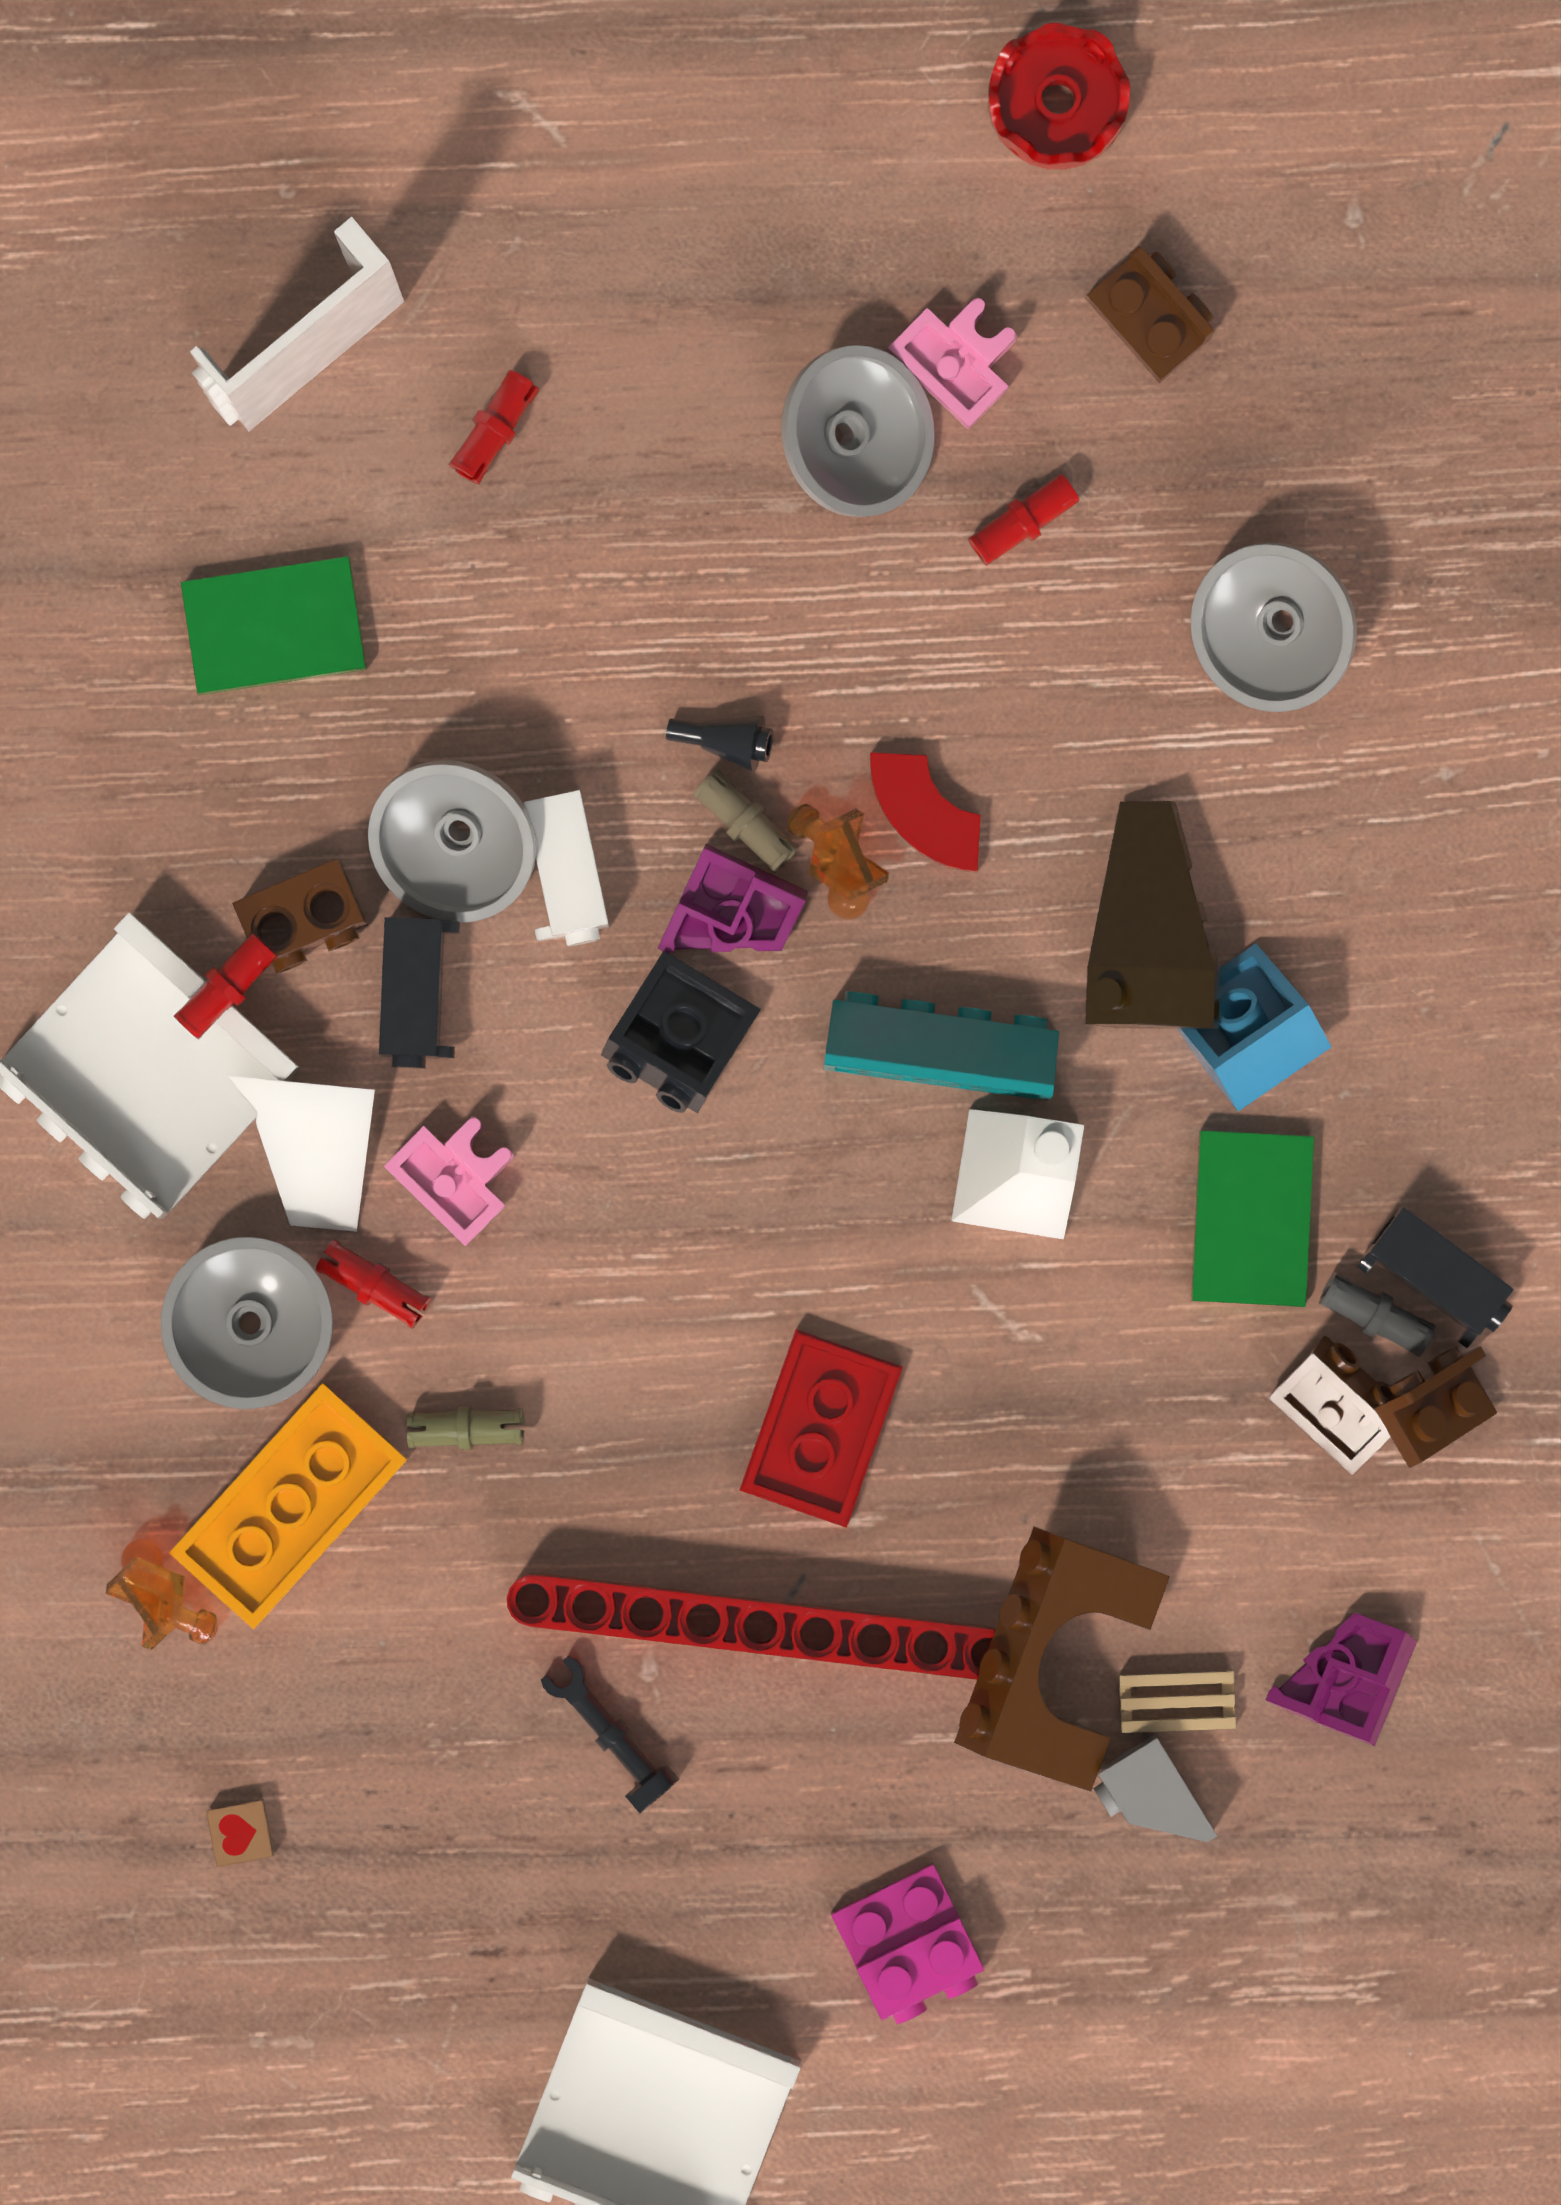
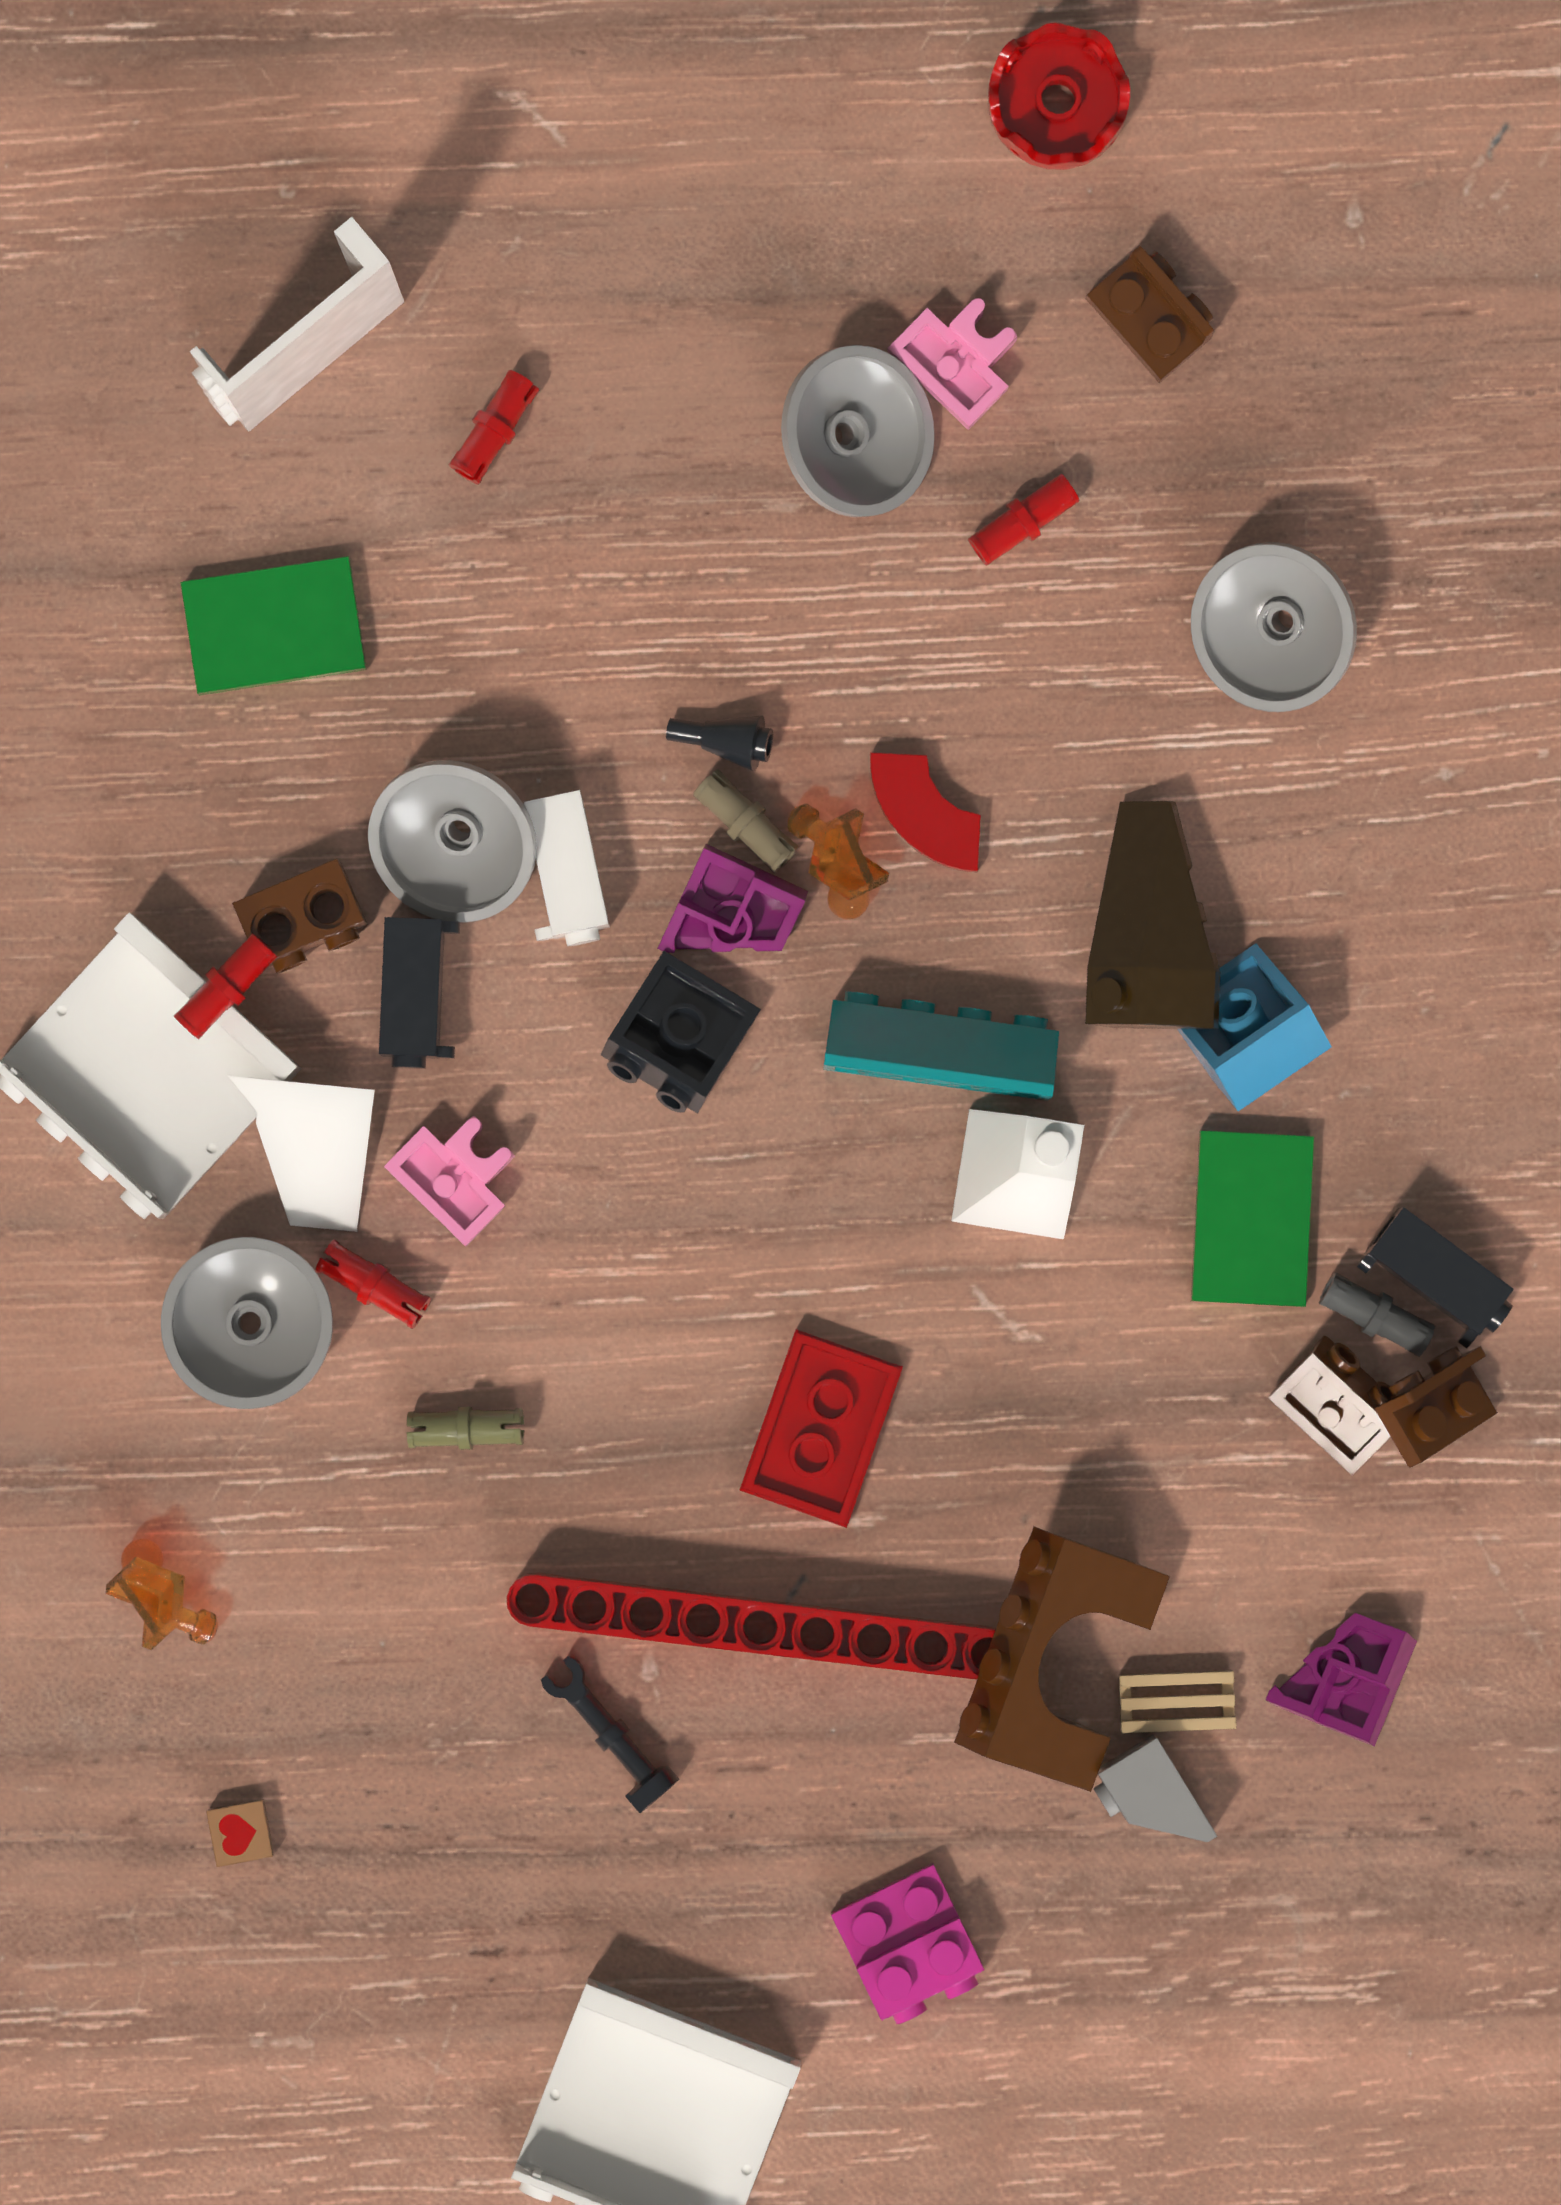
light orange plate [169,1383,408,1630] -> none

